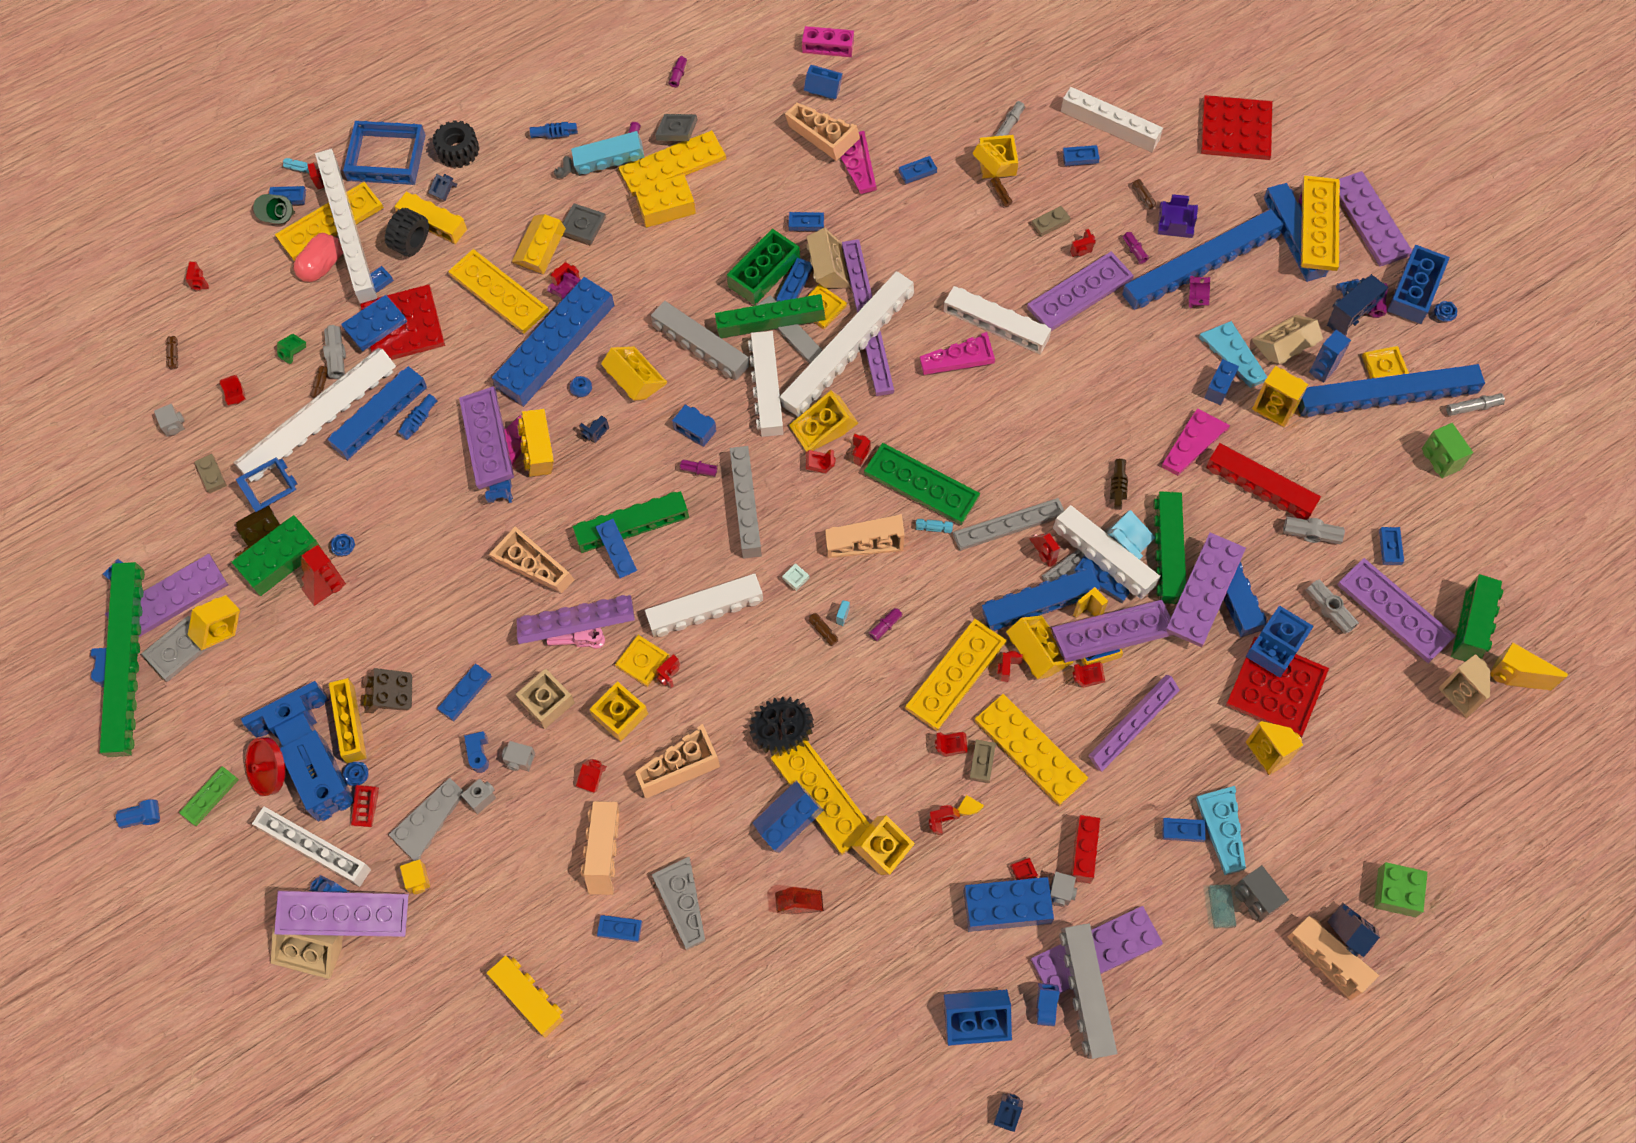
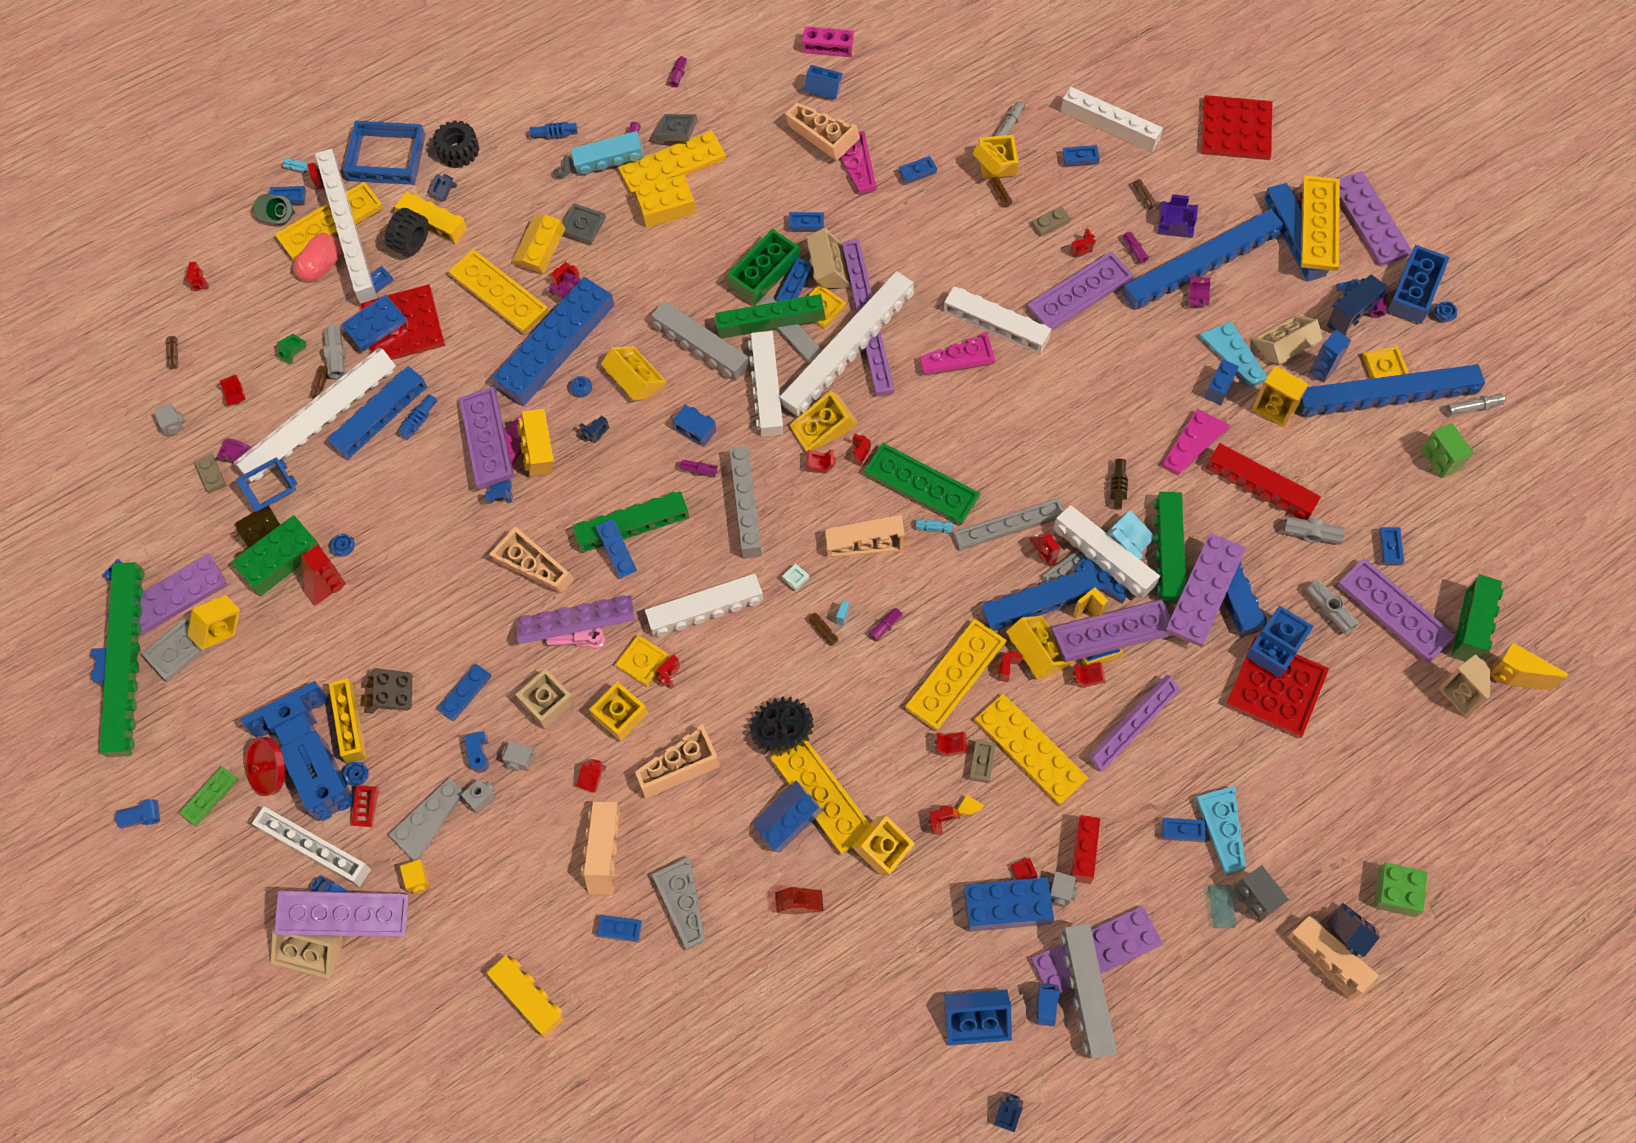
yellow slope [1245,721,1303,775] -> none
none -> magenta piece [216,438,252,462]

